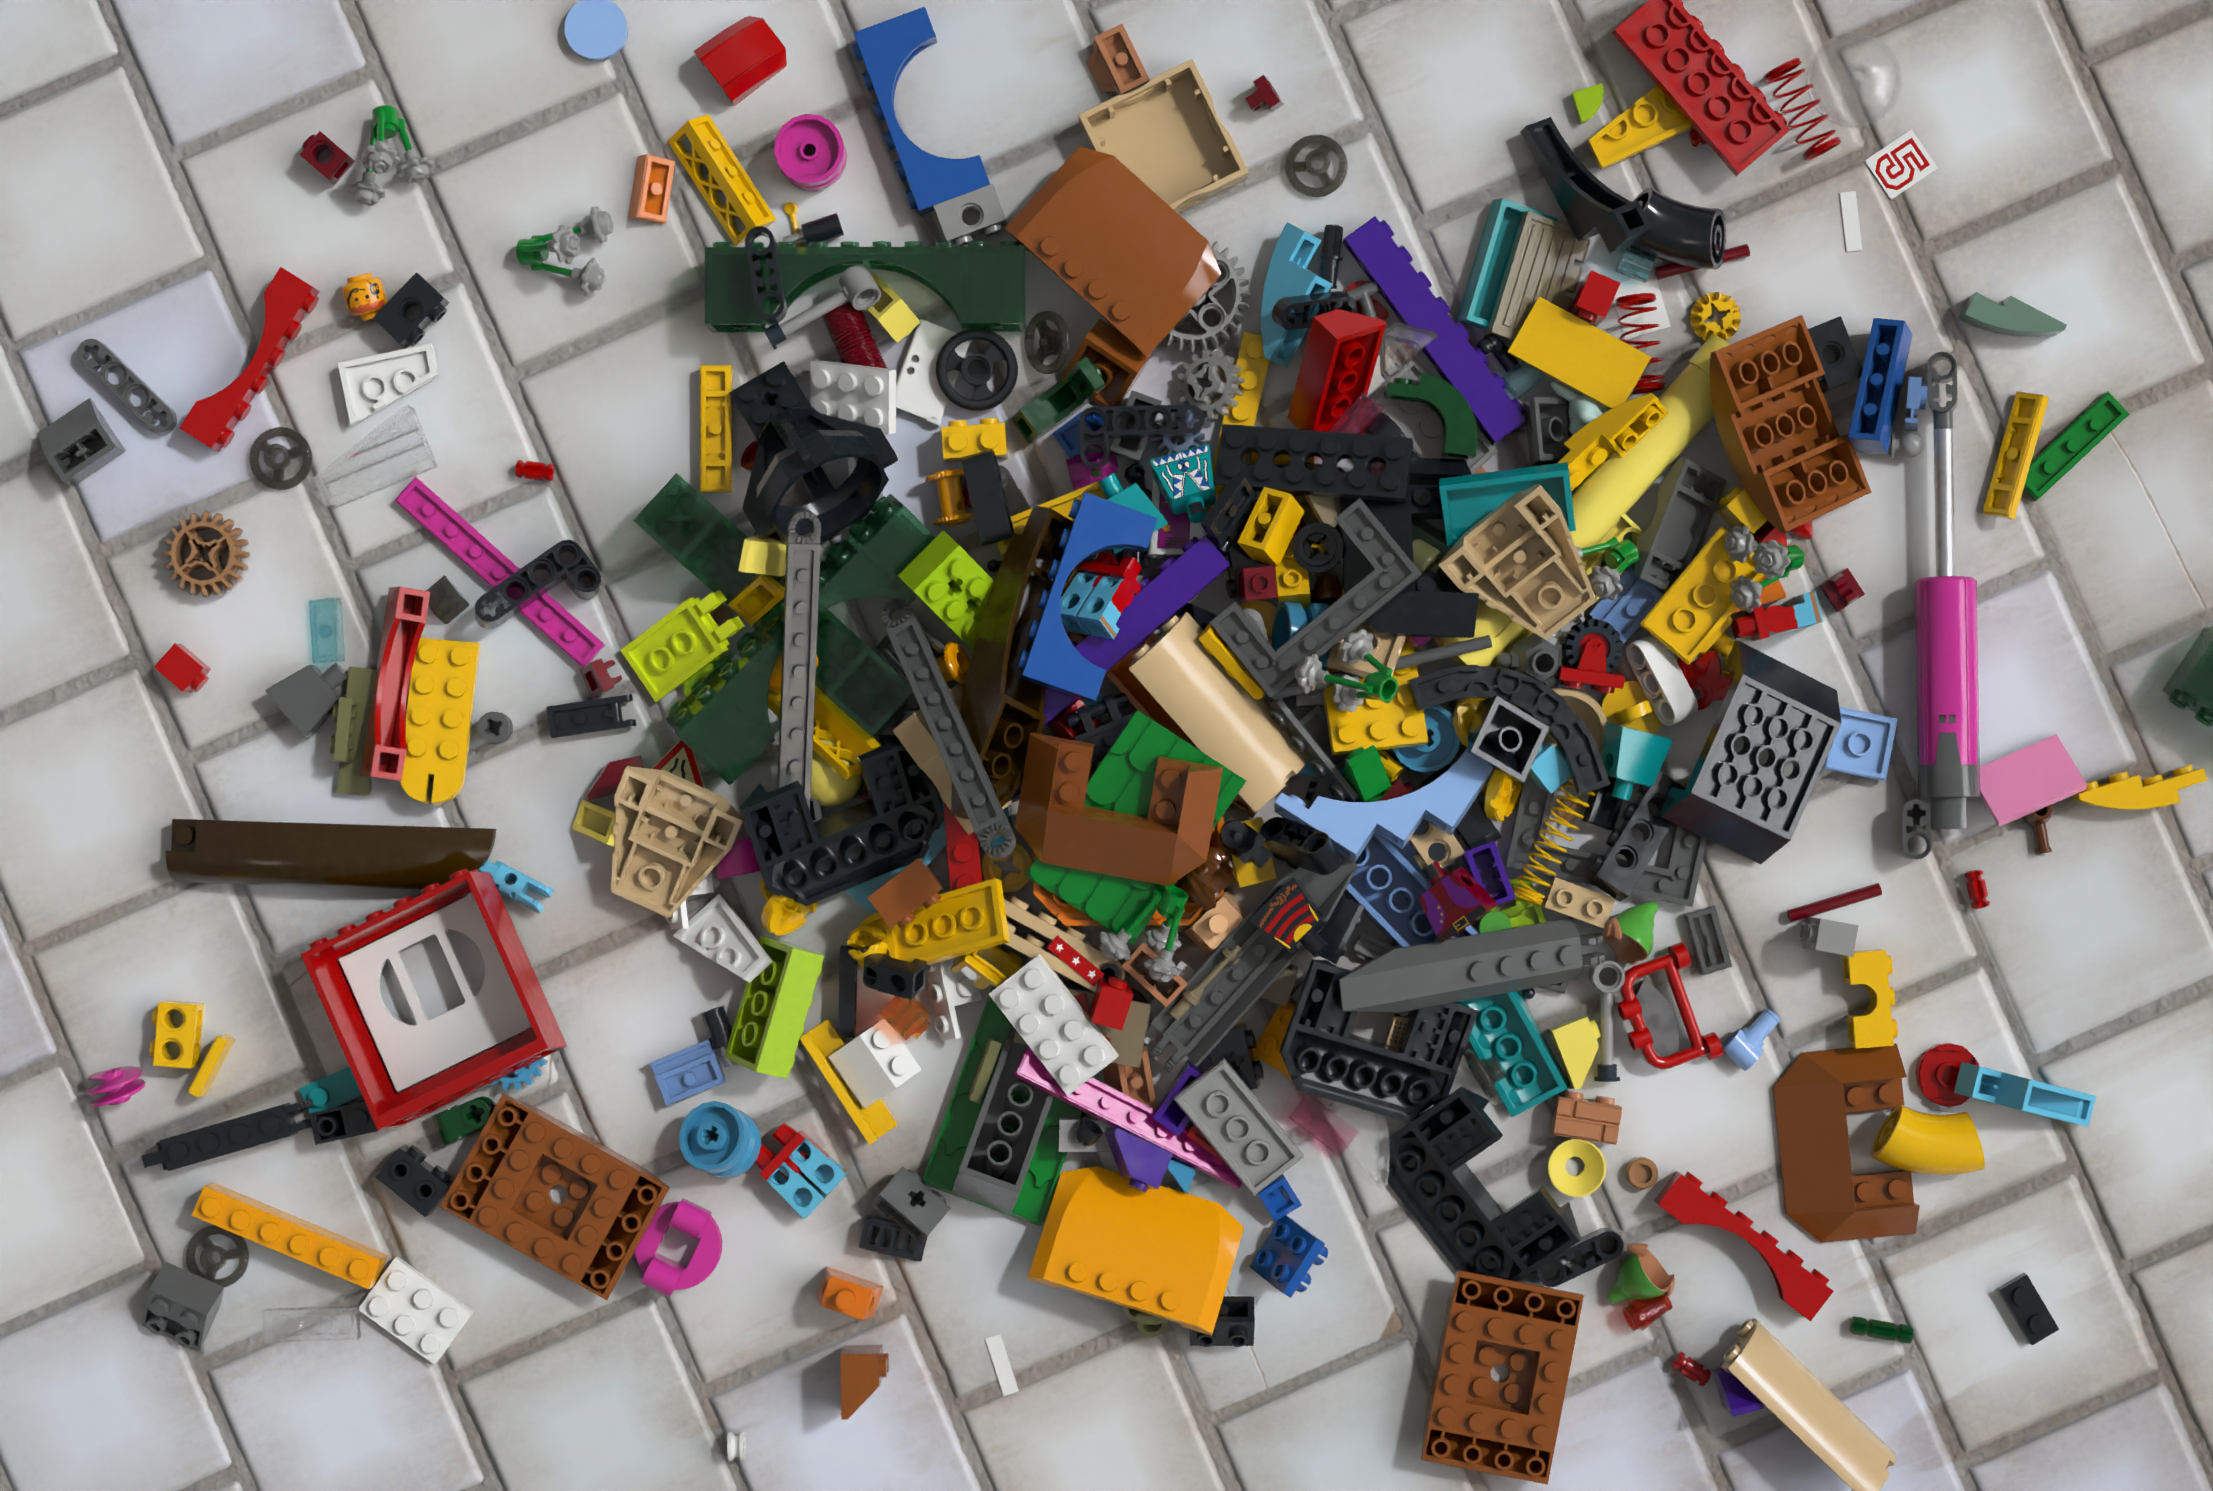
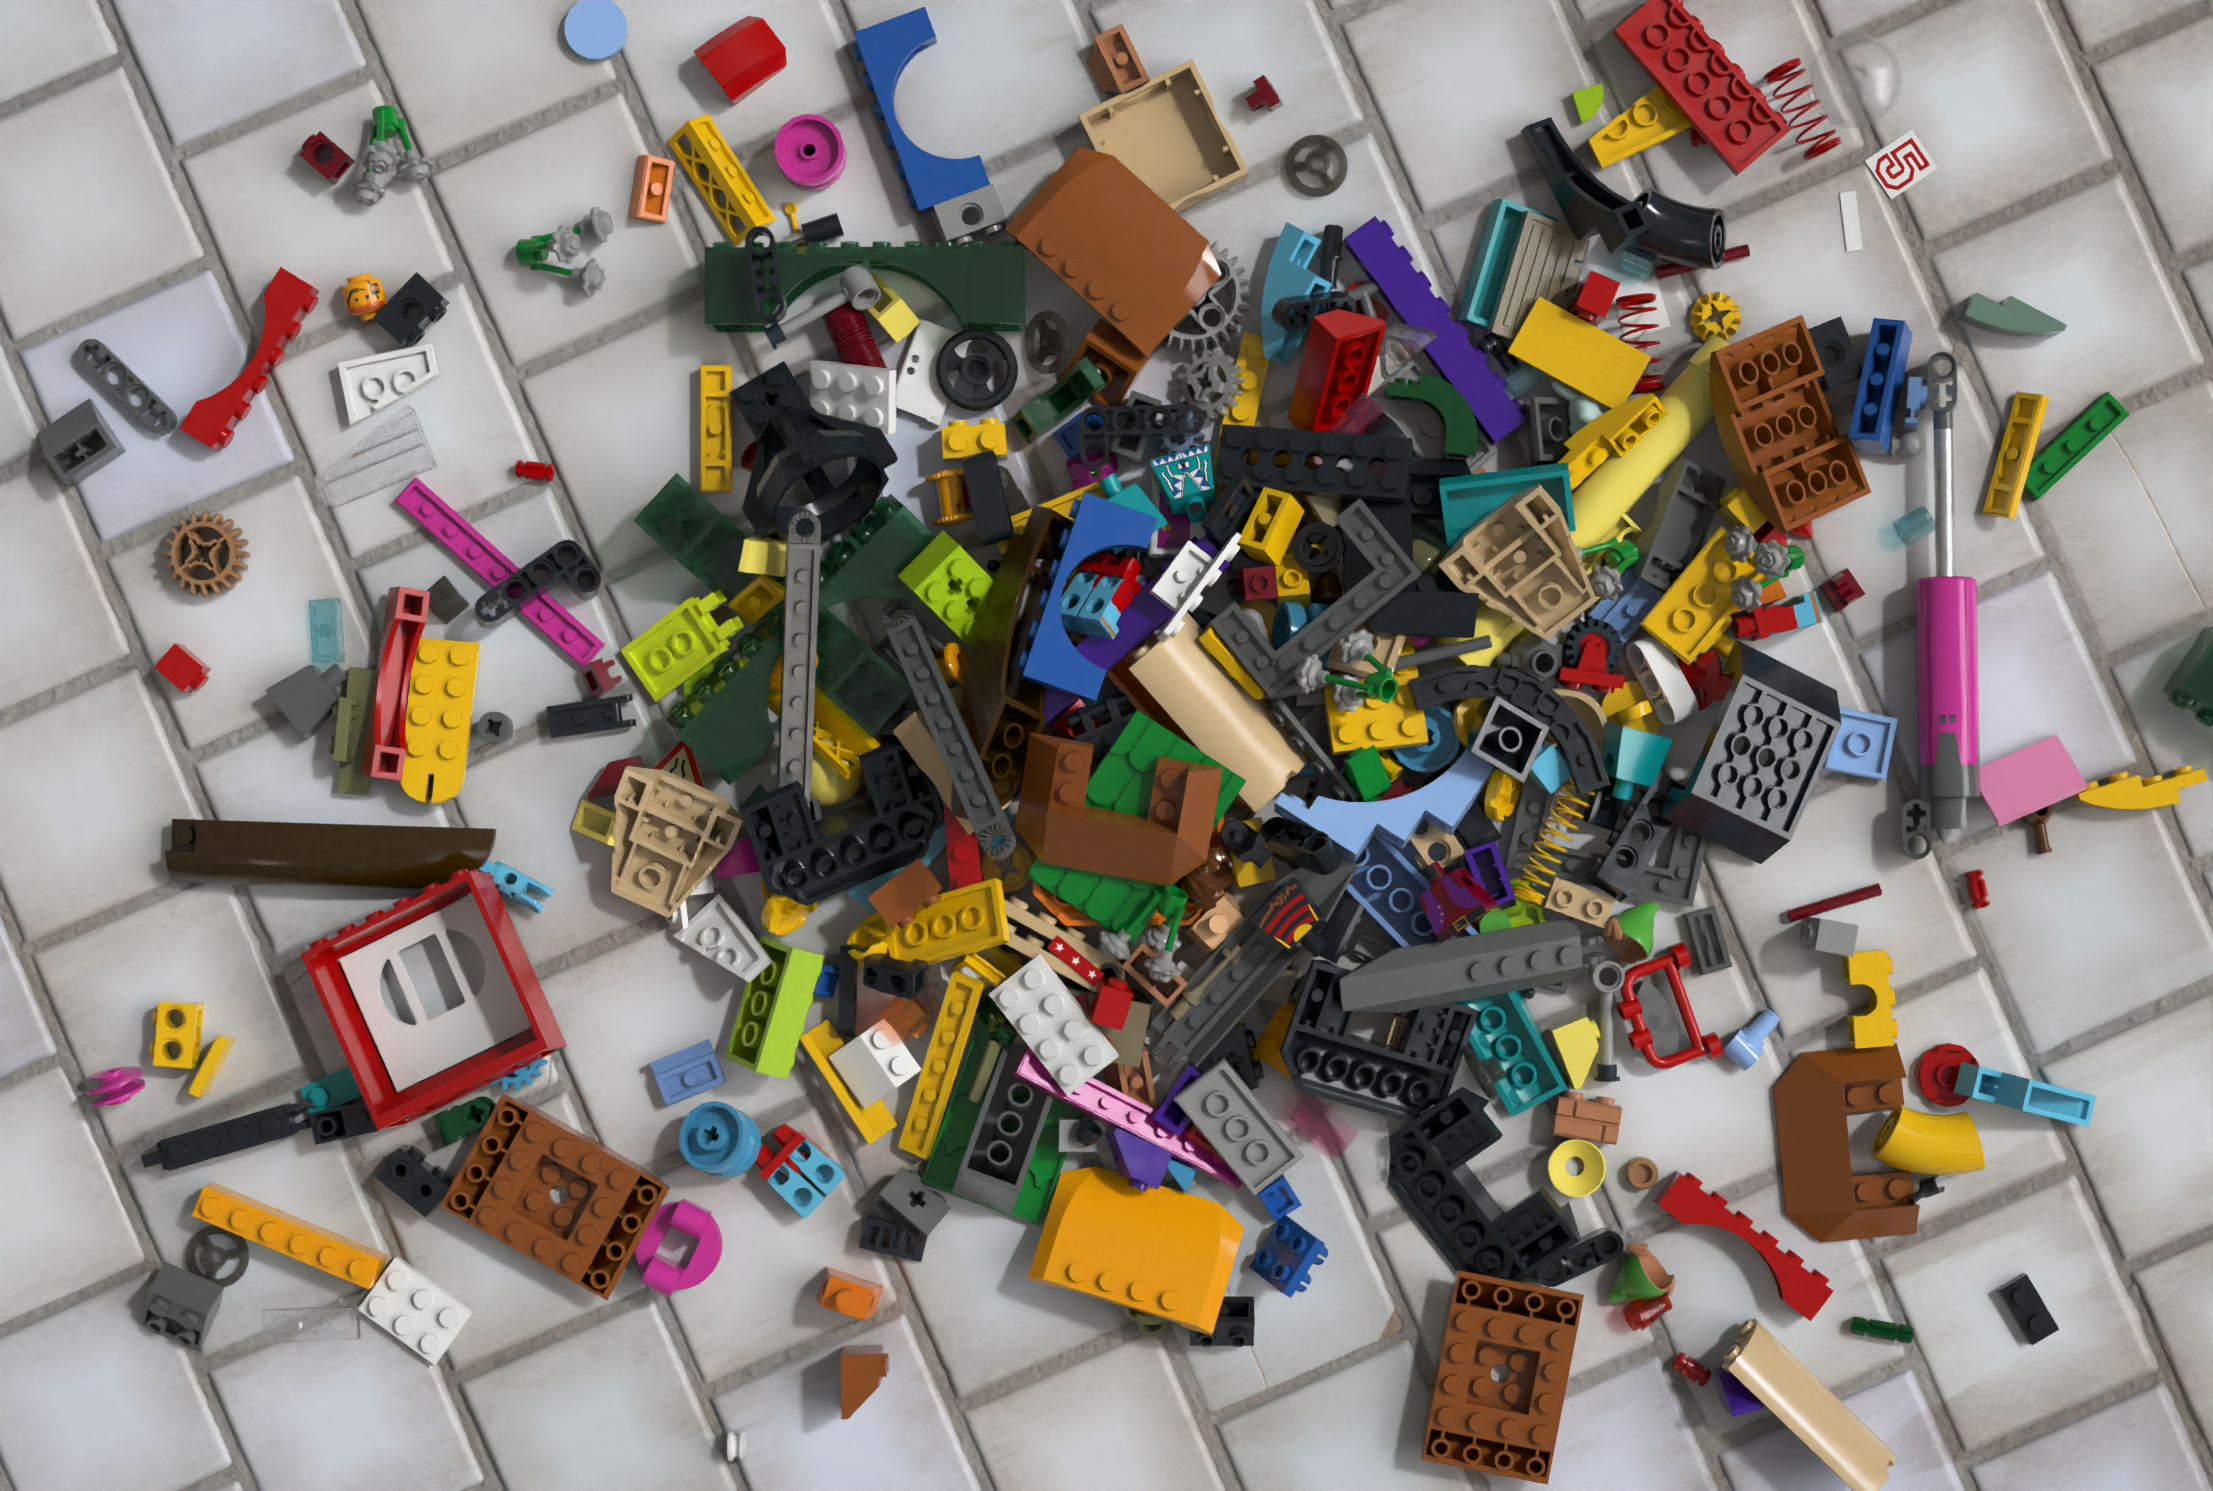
clear smoke piece [249,427,312,490] -> none
black piece [701,1005,736,1067] -> none
white sticker [985,1334,1019,1396] -> none
black arm [1124,463,1152,501] -> none
none -> blue tile [813,963,840,998]
none -> yellow plate [898,971,985,1160]
none -> dark green axle [976,993,1017,1046]
none -> white bracket [1149,532,1242,641]
none -> clear light blue gear [1893,506,1935,546]
none -> black hand [1908,1175,1945,1205]

